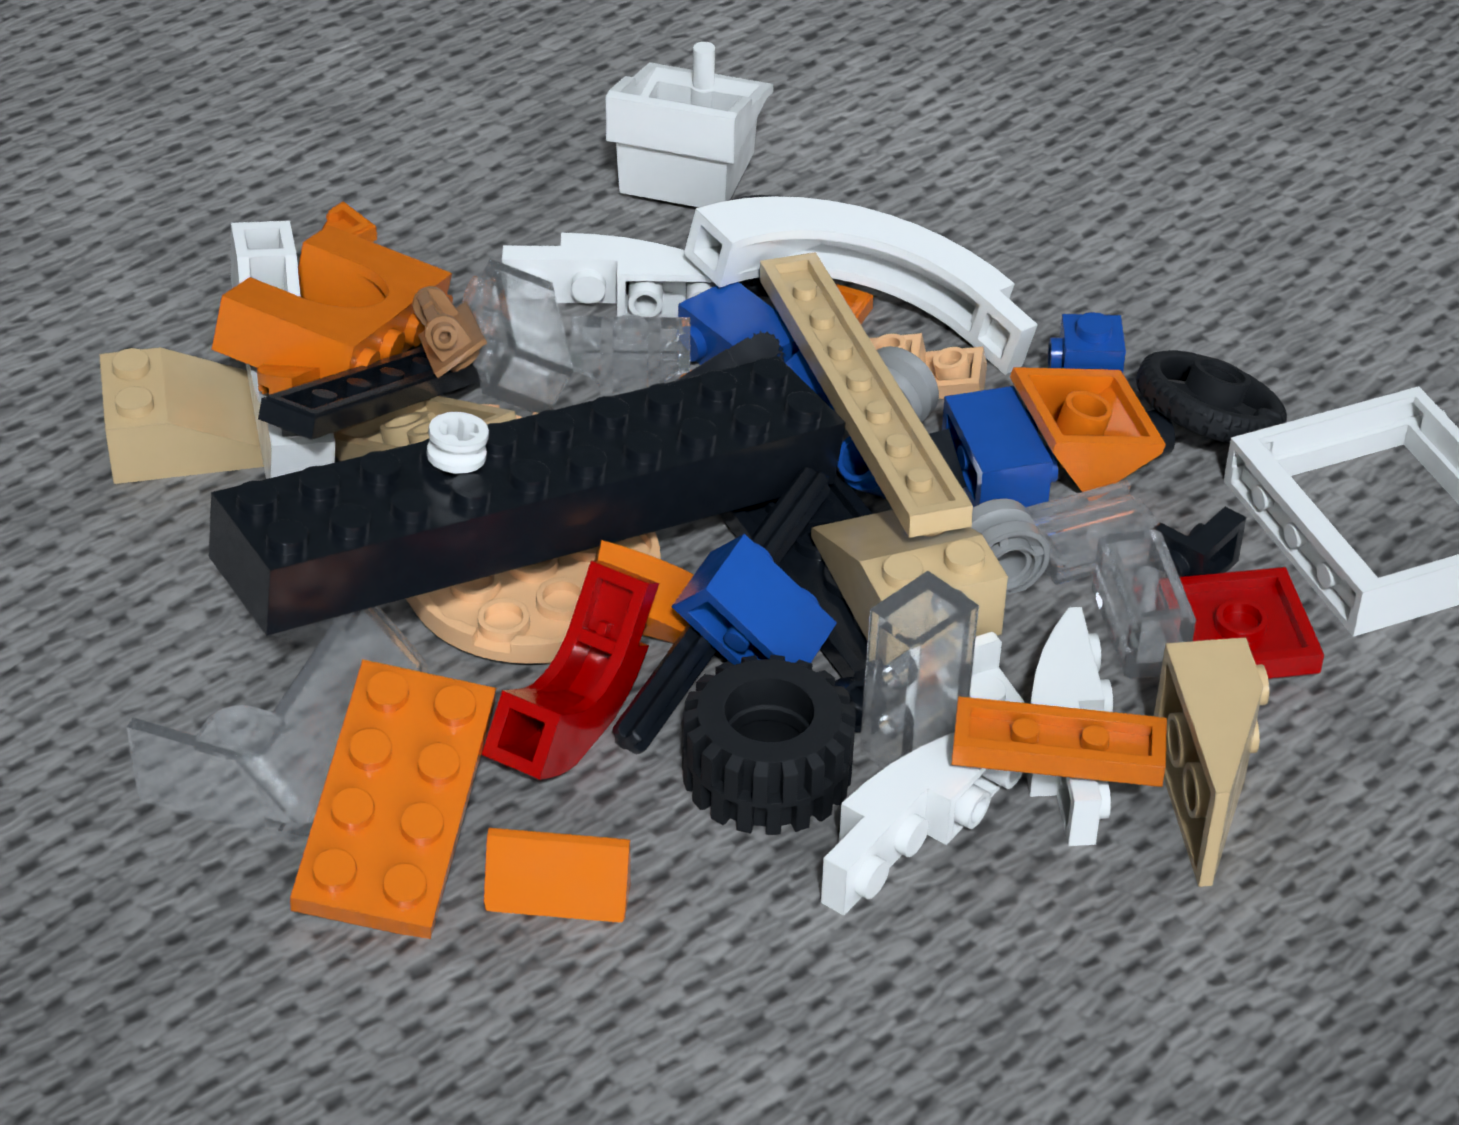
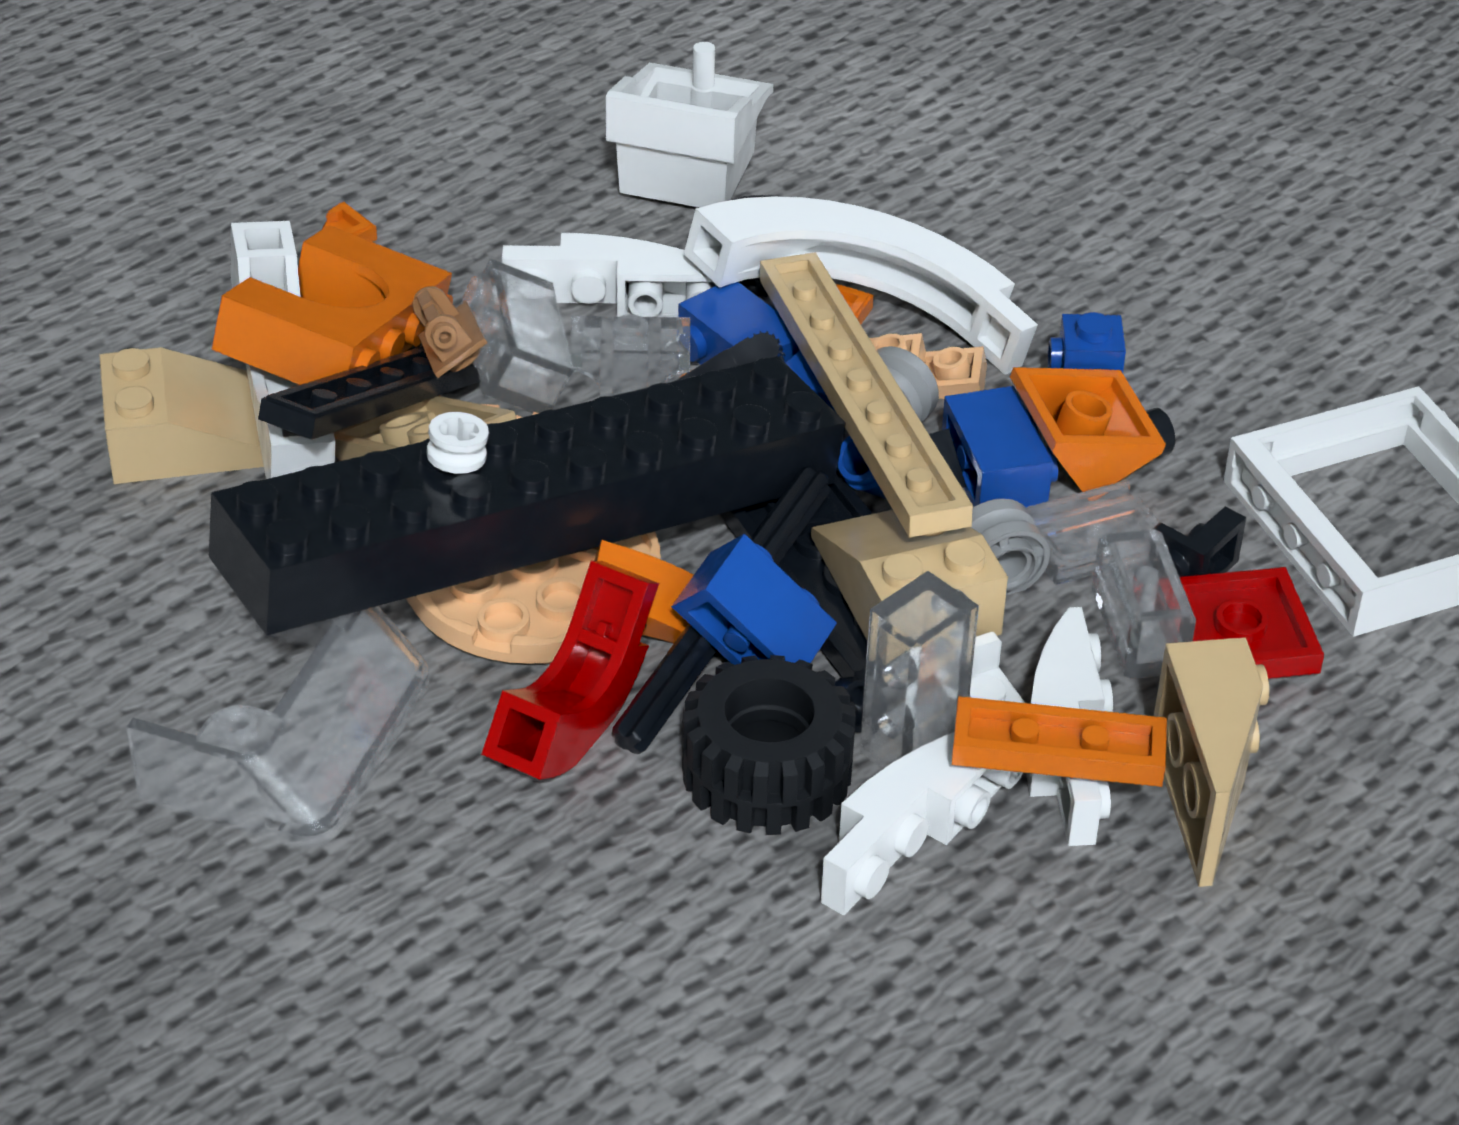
orange tile [257,364,320,395] -> none
orange plate [290,659,496,939] -> none
orange slope [484,828,631,922] -> none
black wheel [1136,350,1287,443] -> none

